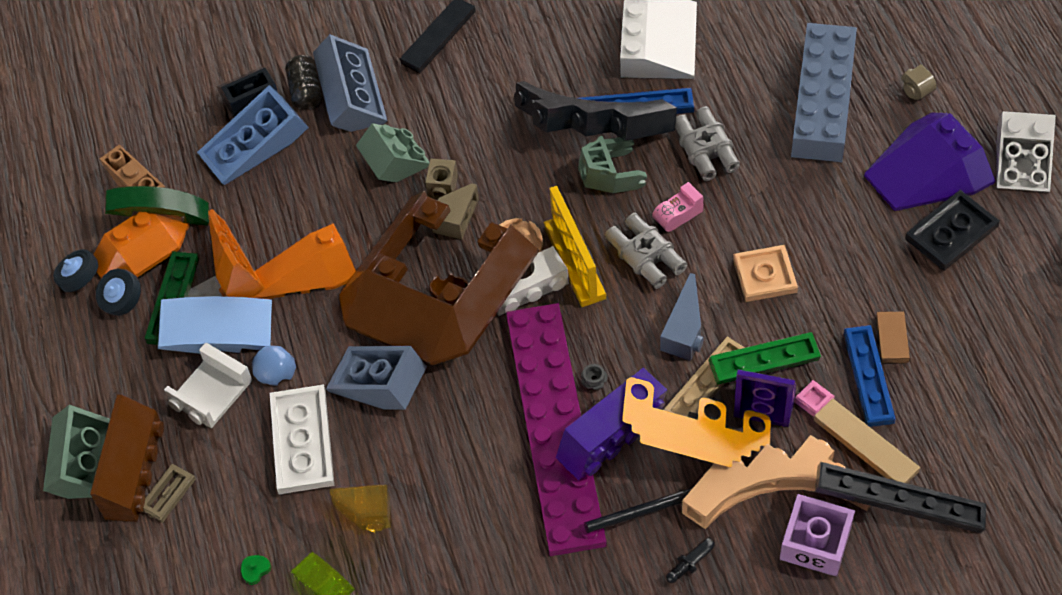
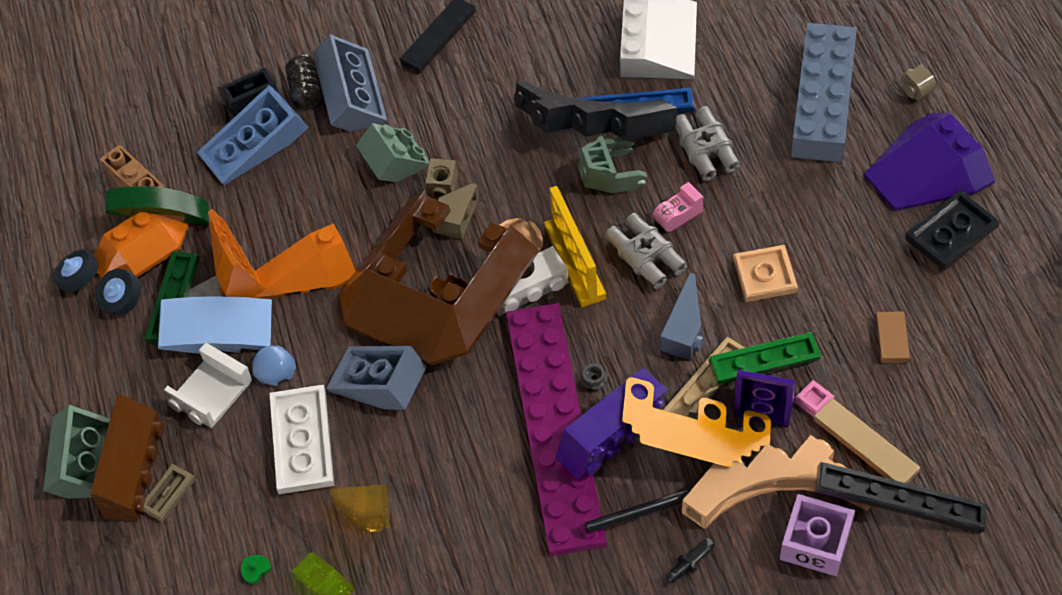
blue tile [843,325,896,427] -> none
white slope [997,111,1056,192] -> none

